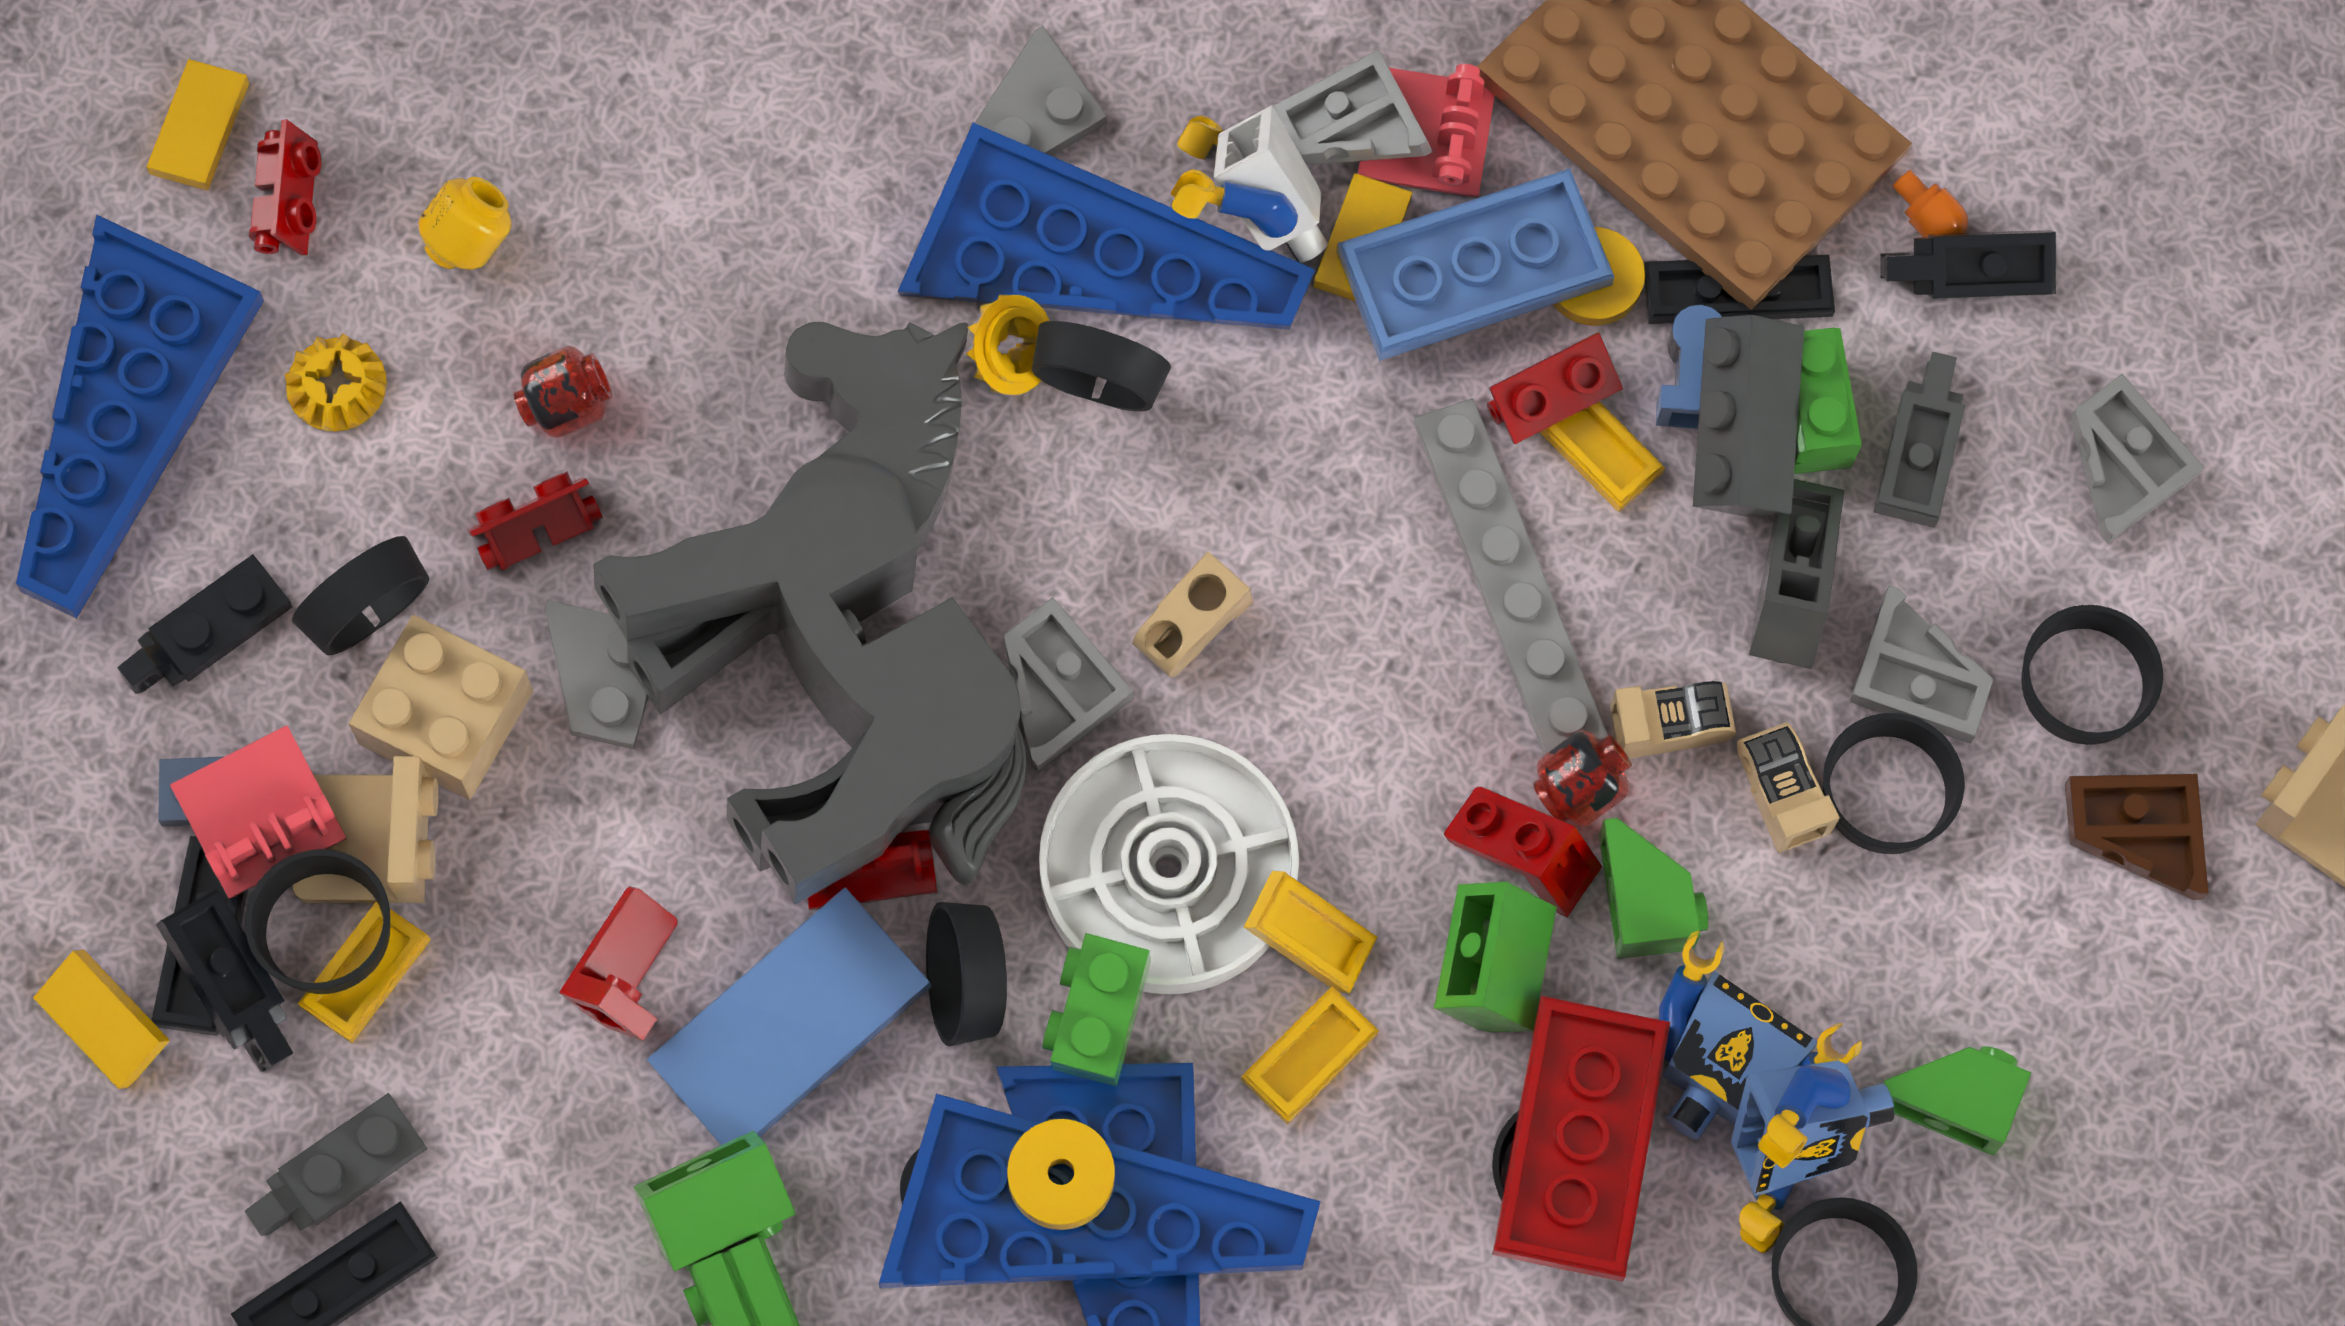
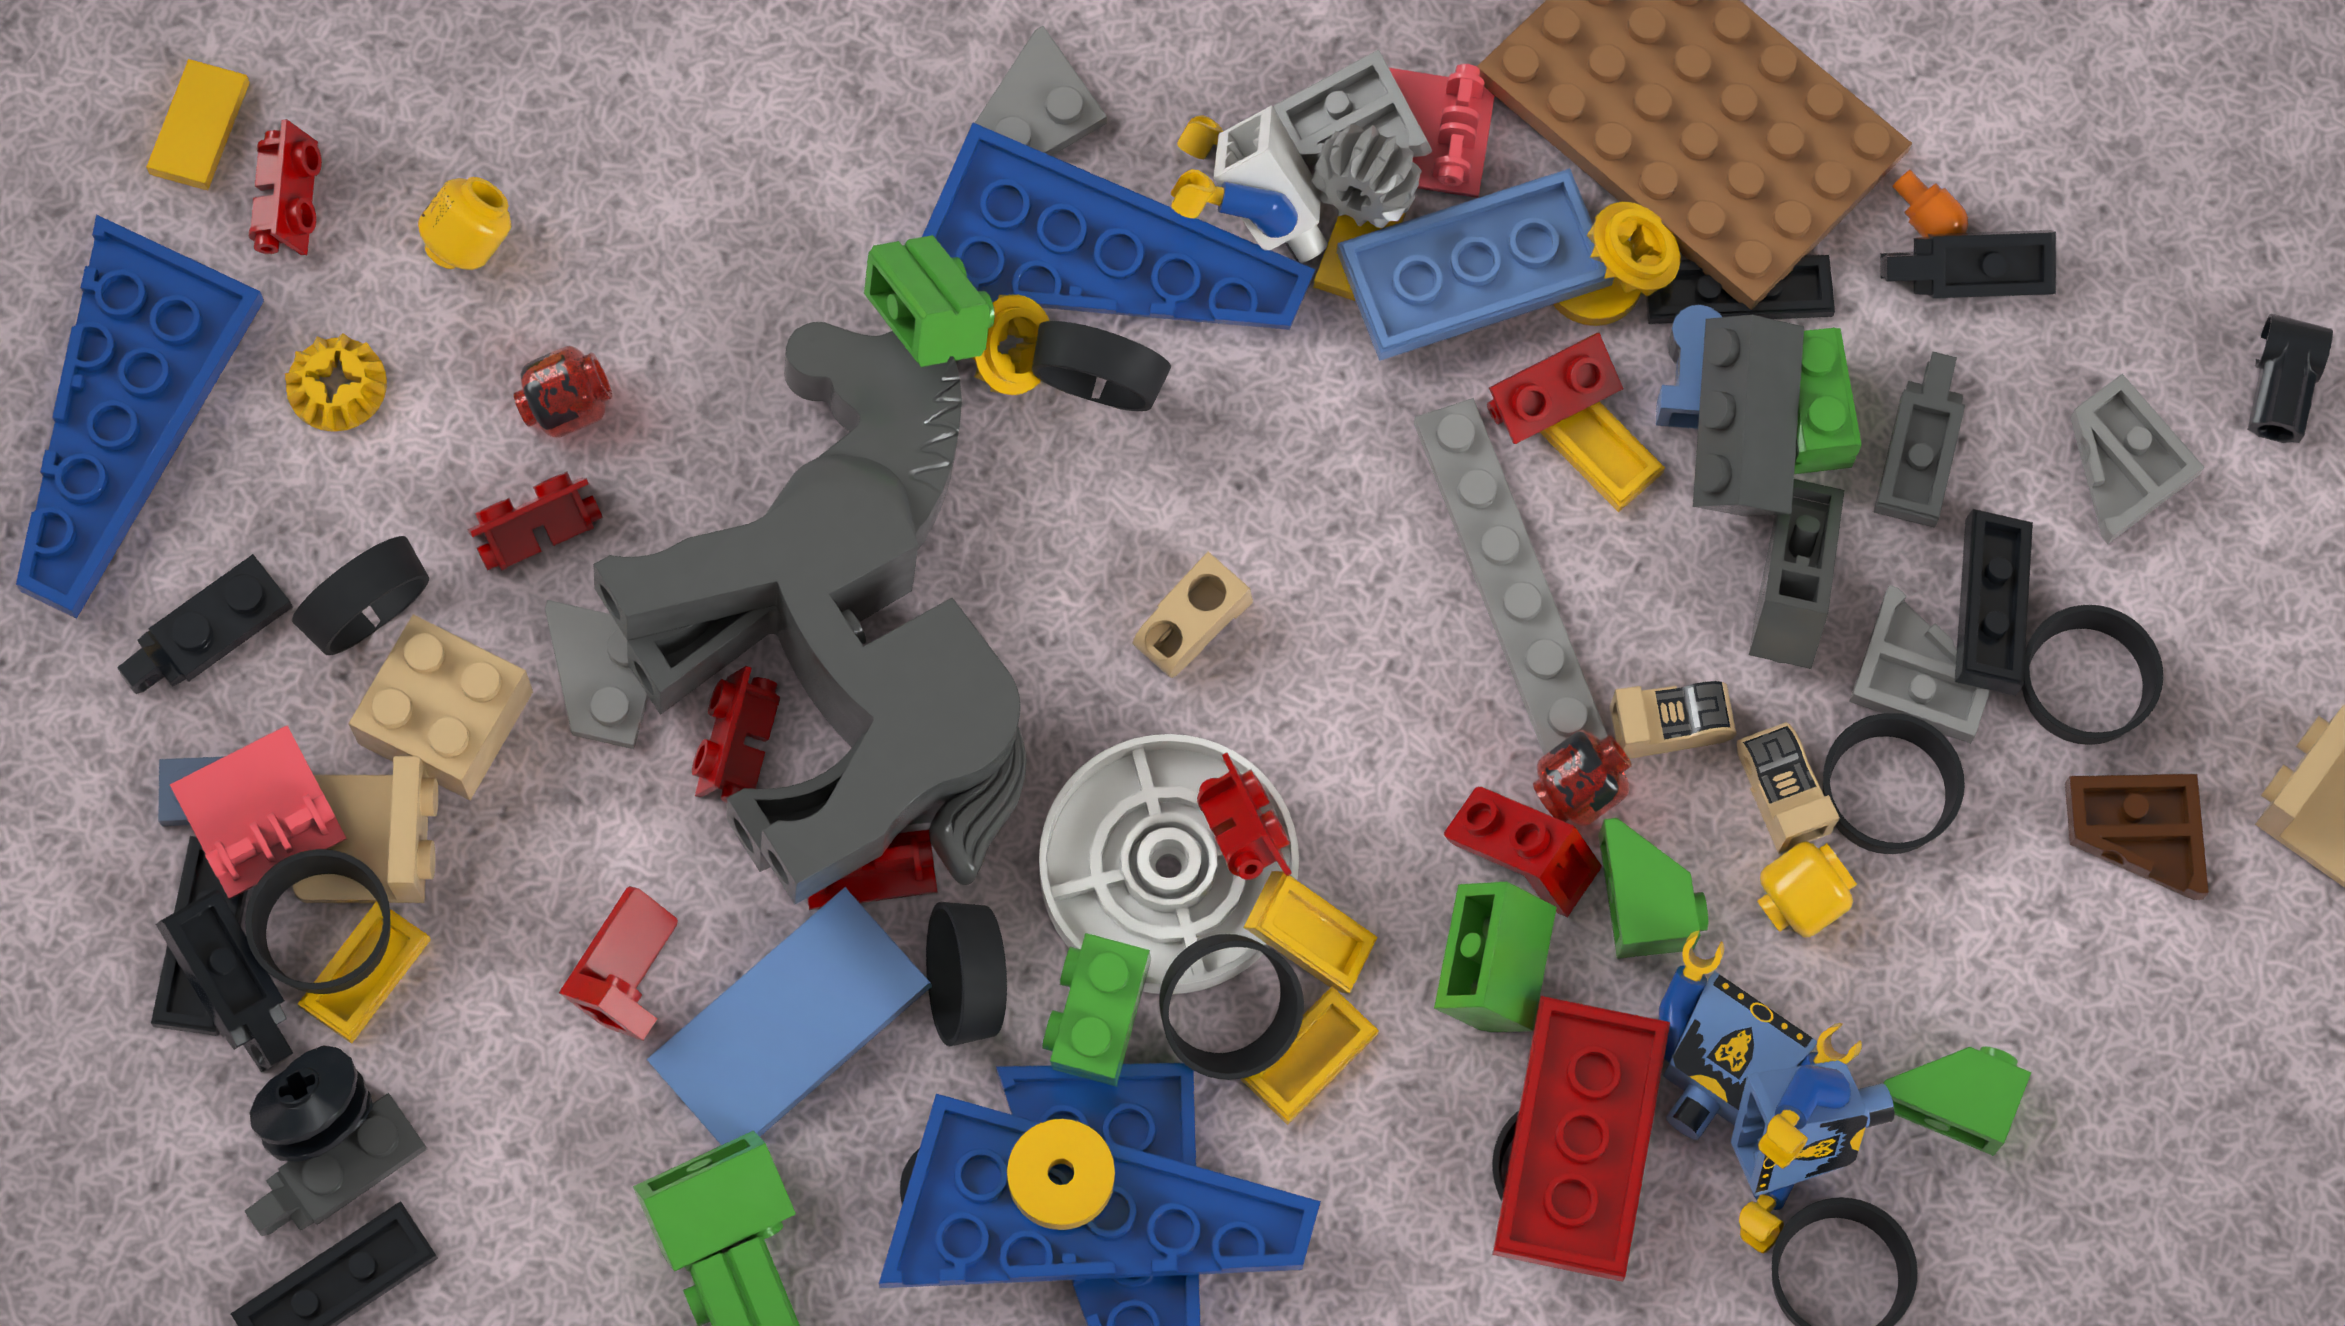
yellow tile [33,949,170,1089] -> none
light grey wing [1003,597,1134,773] -> none
none -> black piece [249,1045,373,1162]
none -> red hinge [692,666,781,803]
none -> bright green brick [864,235,995,367]
none -> black tyre [1159,934,1304,1080]
none -> red hinge [1197,752,1292,880]
none -> light grey gear [1311,123,1422,228]
none -> yellow gear [1587,202,1680,296]
none -> yellow head [1757,841,1857,937]
none -> black tile [1955,509,2033,696]
none -> black piece [2247,313,2333,443]

